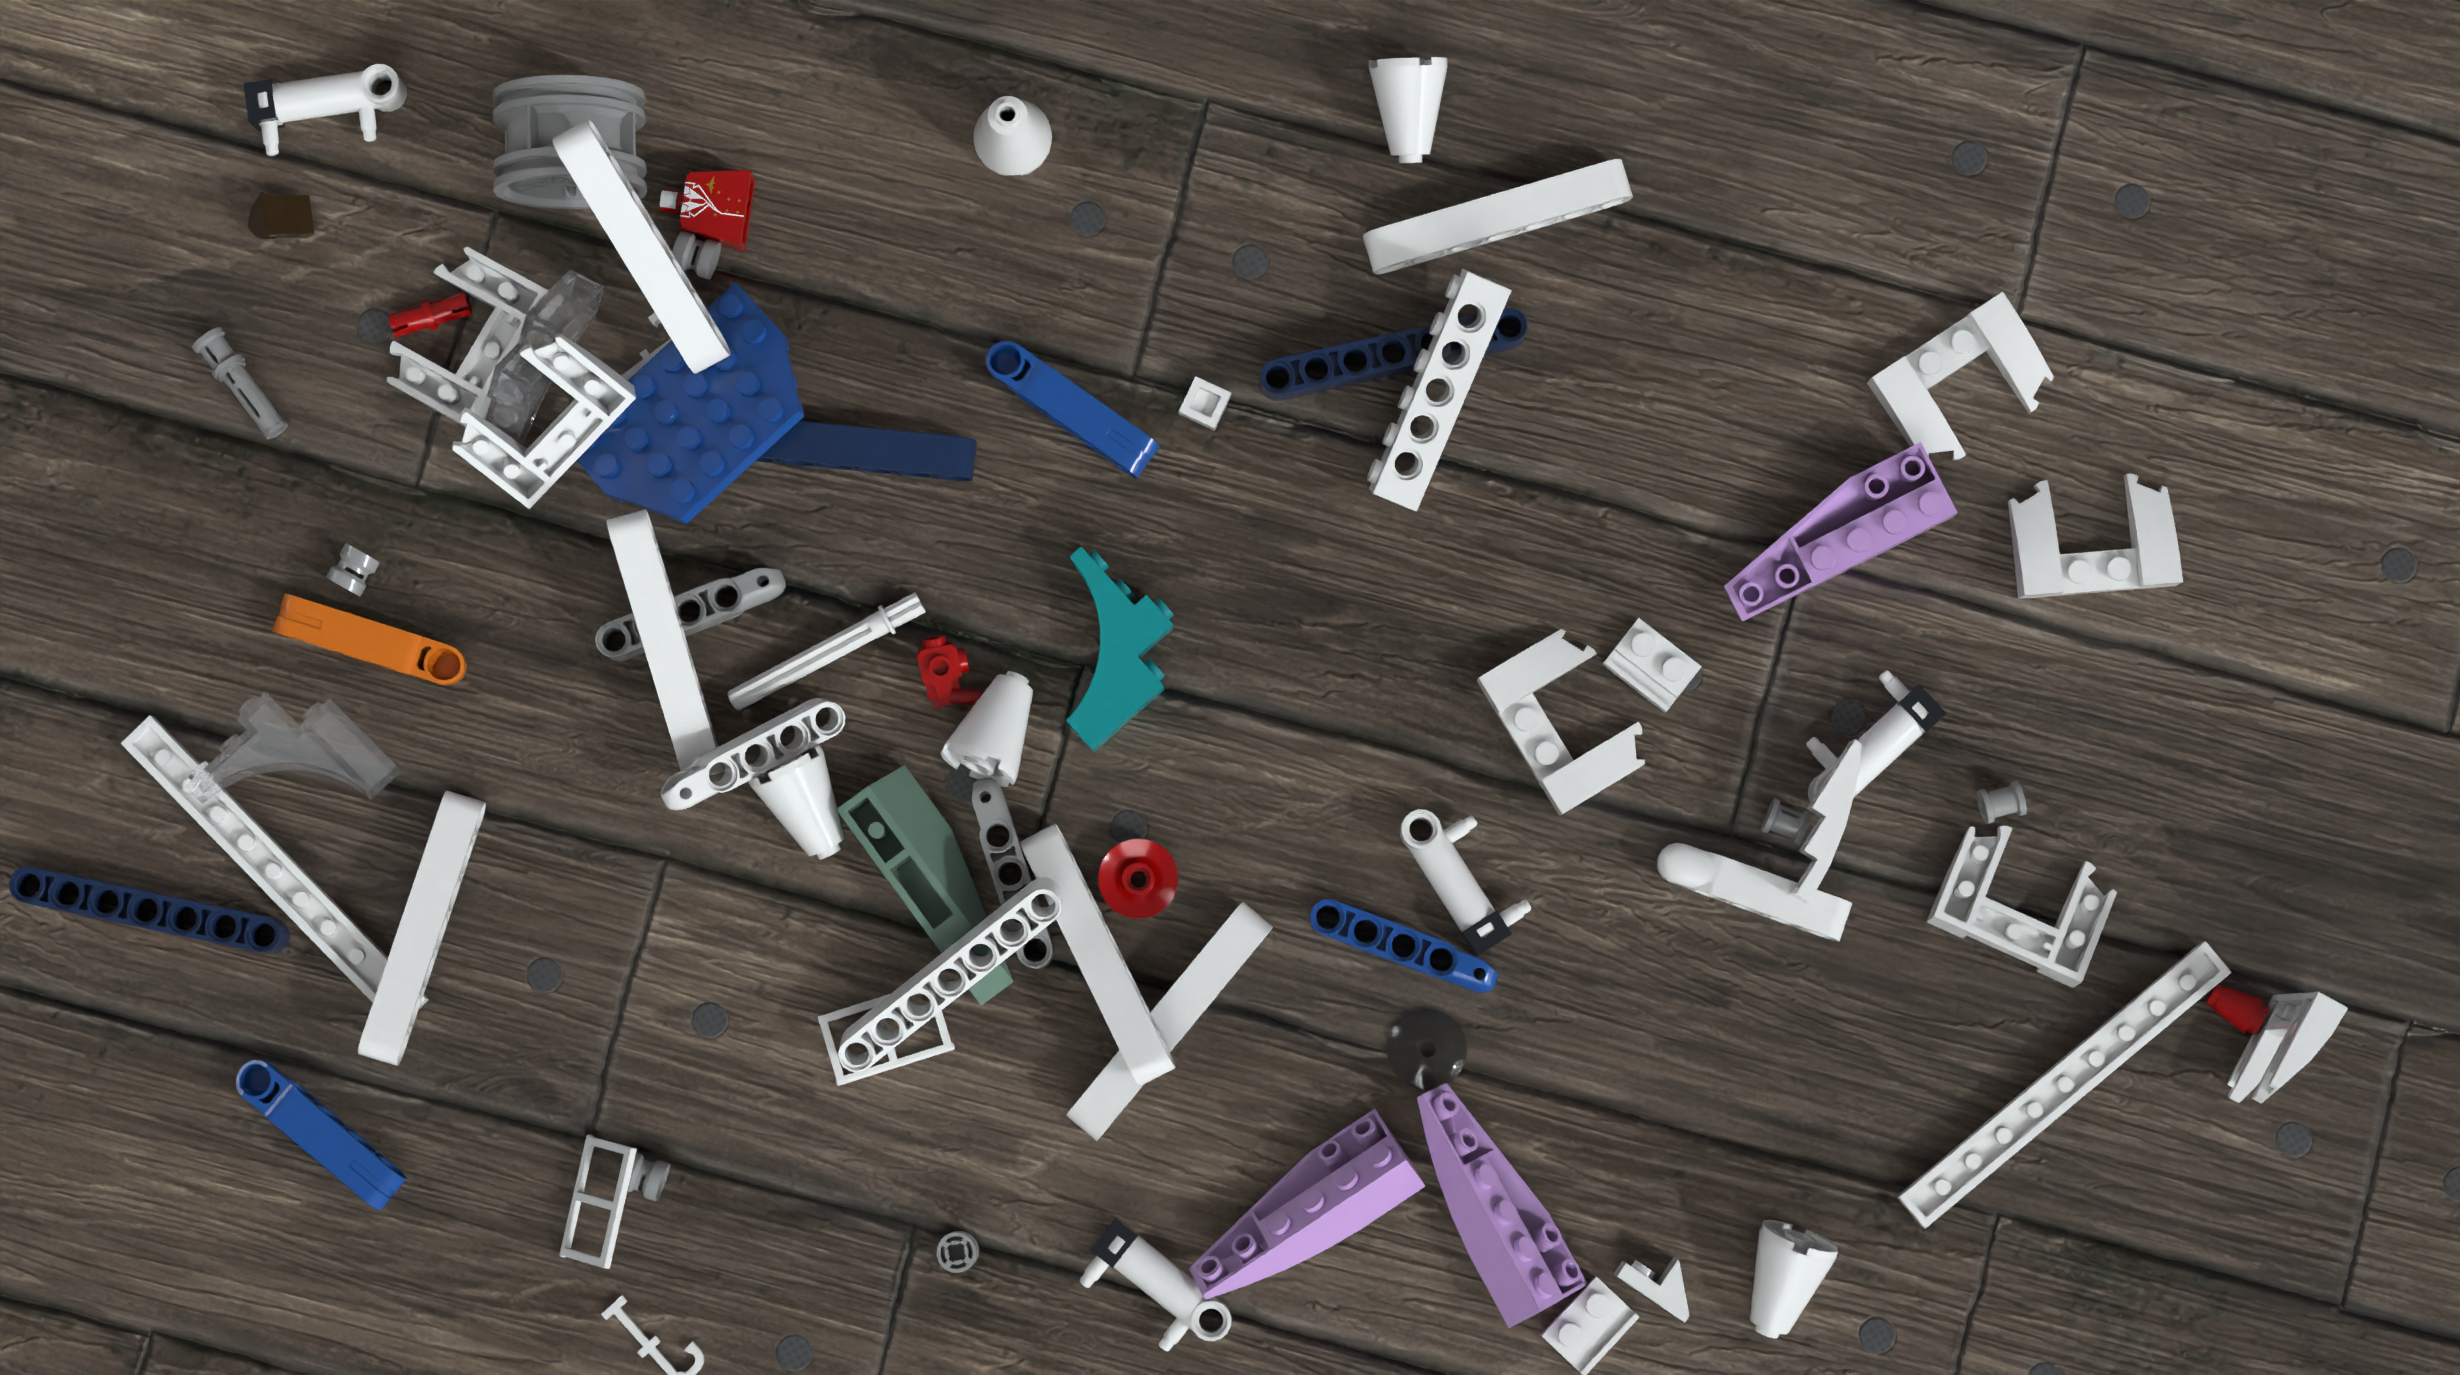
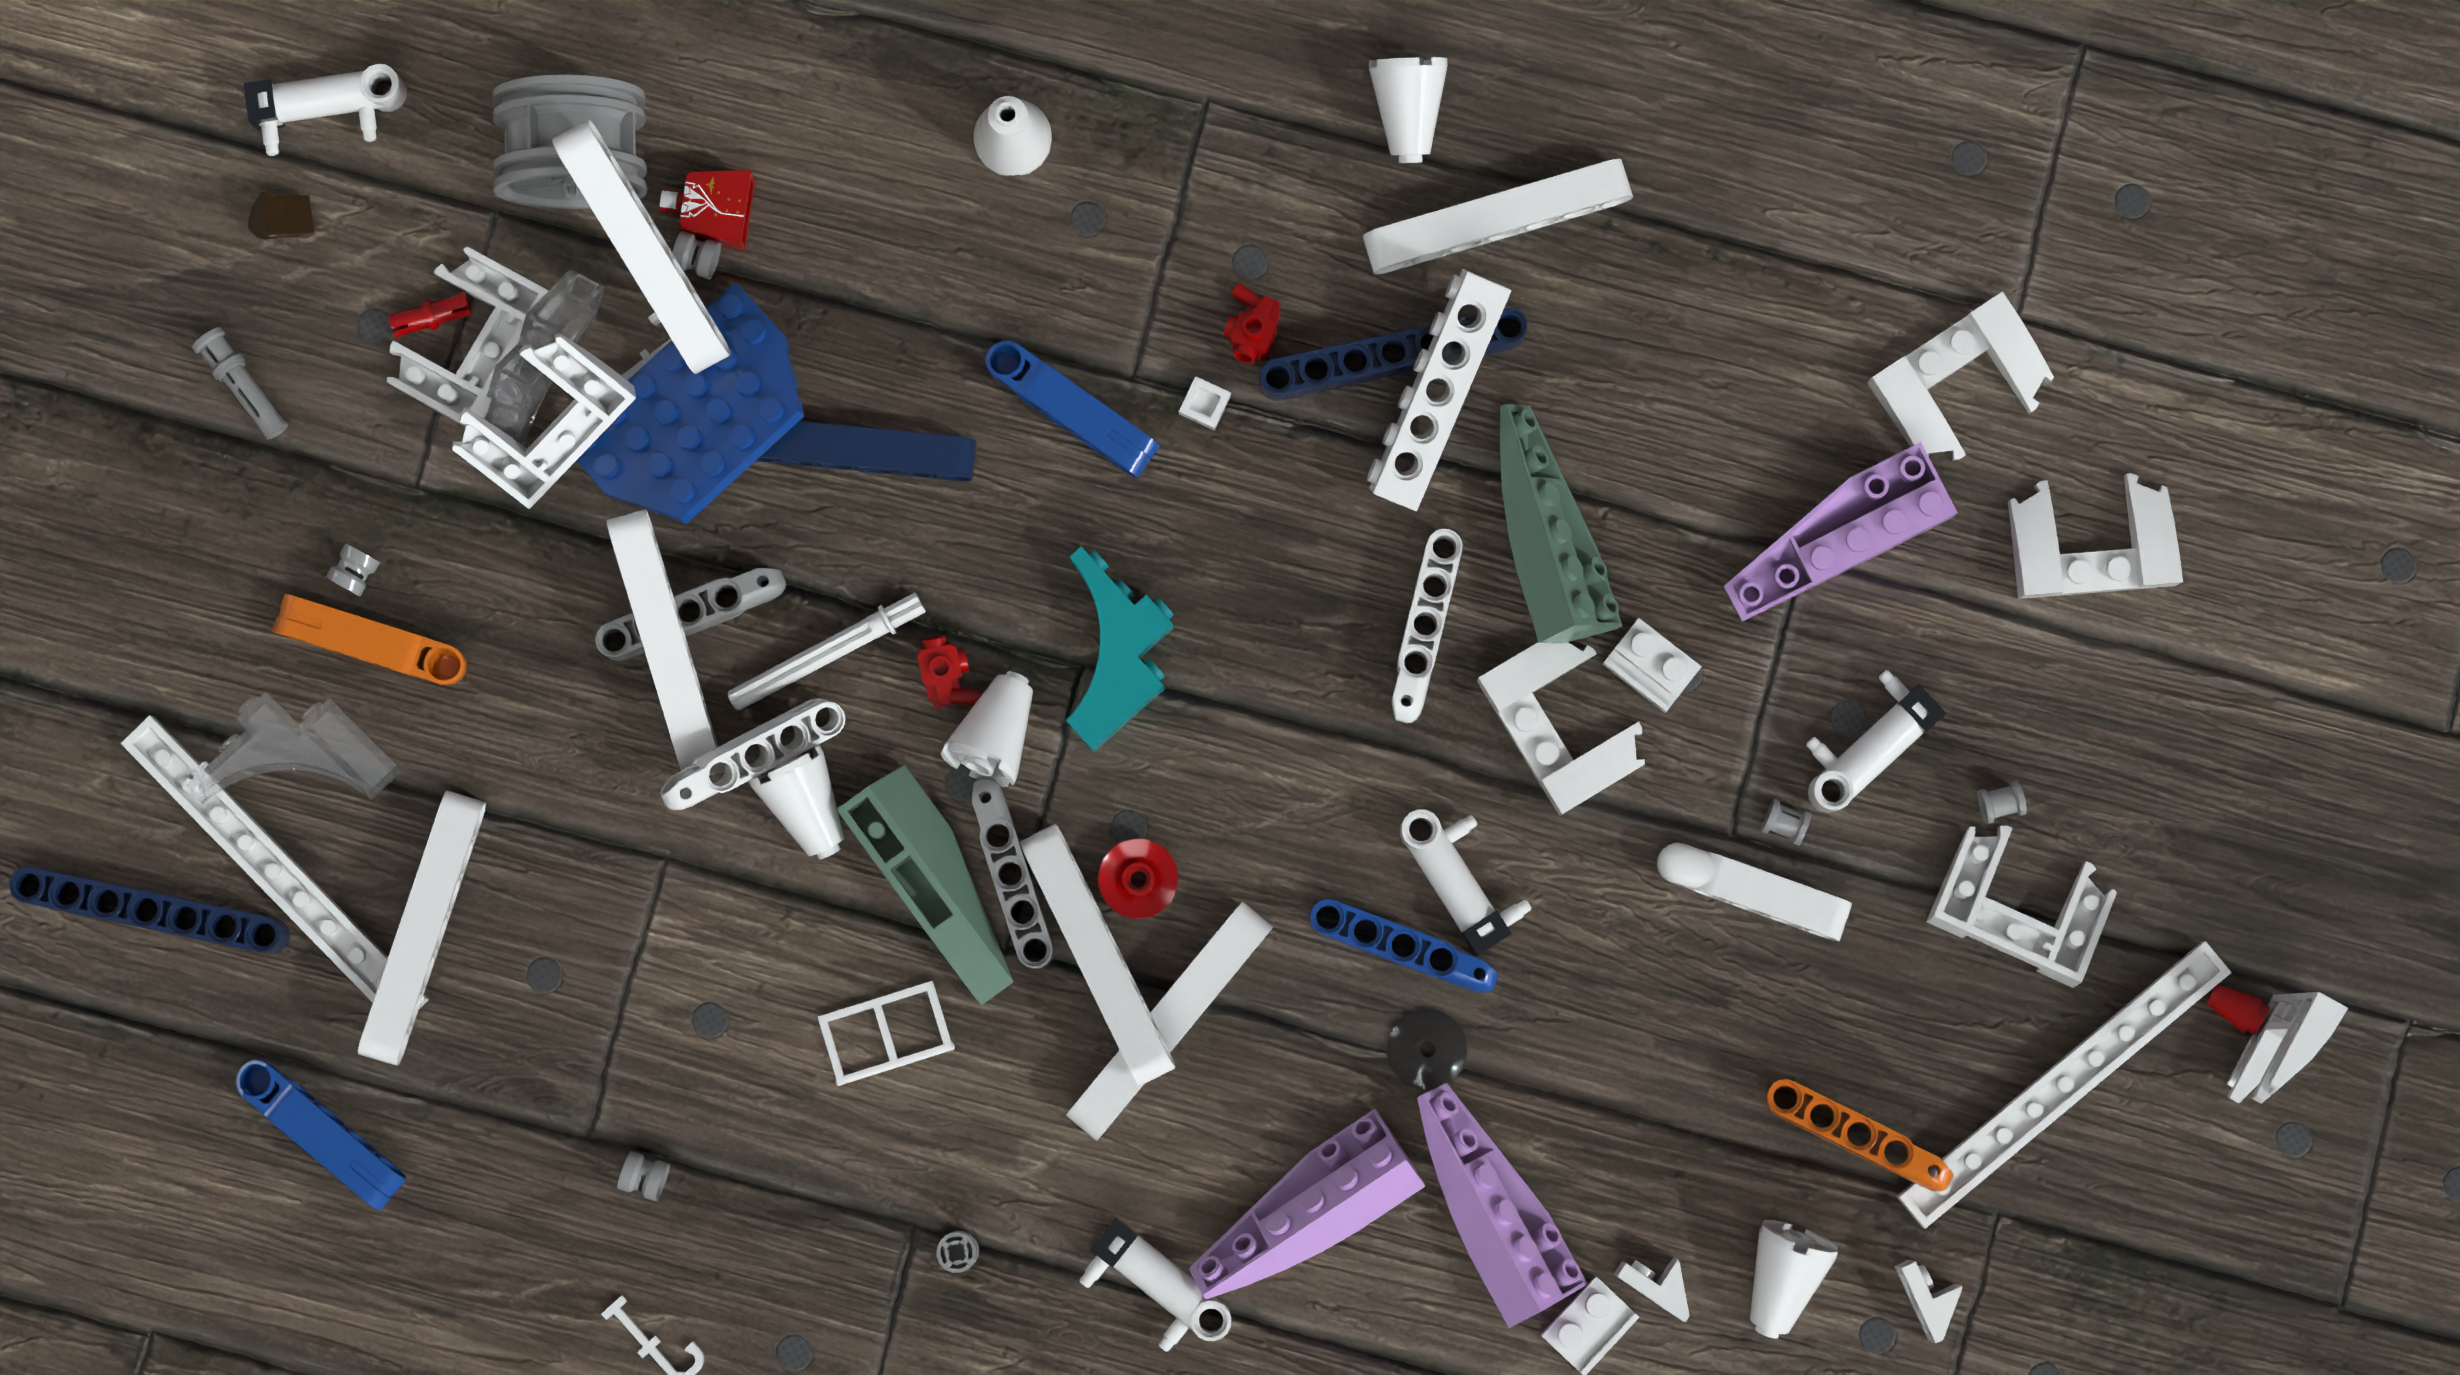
white window [559,1134,637,1269] -> none
white beam [838,877,1062,1072] -> none
white slope [1791,739,1862,903] -> none
none -> red piece [1224,282,1281,364]
none -> white piece [1392,529,1462,723]
none -> sand green wedge [1500,404,1622,643]
none -> orange piece [1766,1079,1954,1191]
none -> white slope [1894,1260,1962,1343]

